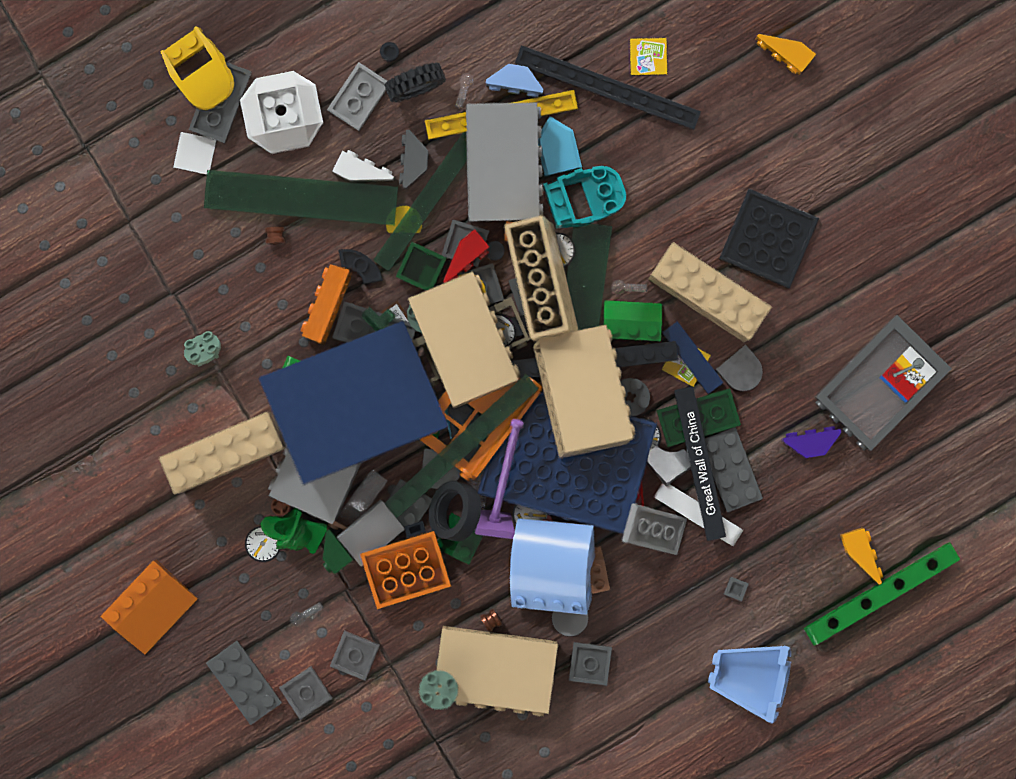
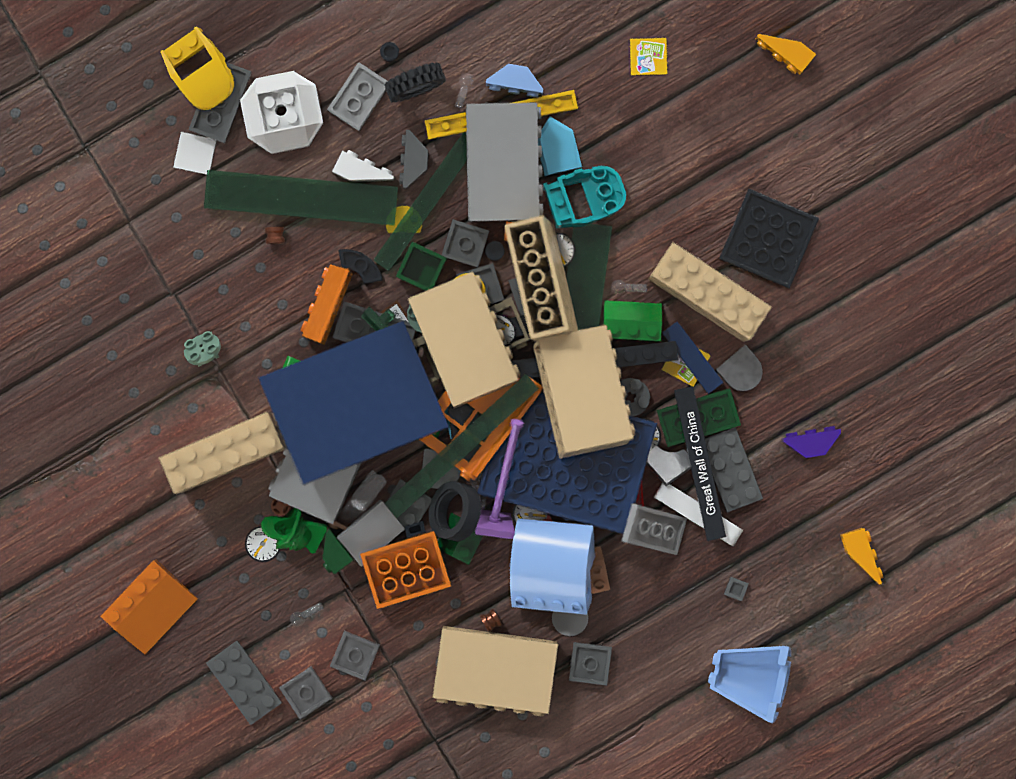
sand green plate [419,670,458,709] -> none
red slope [443,229,490,284] -> none
black plate [515,45,701,130] -> none
green beam [804,542,960,646] -> none
window [814,315,952,451] -> none

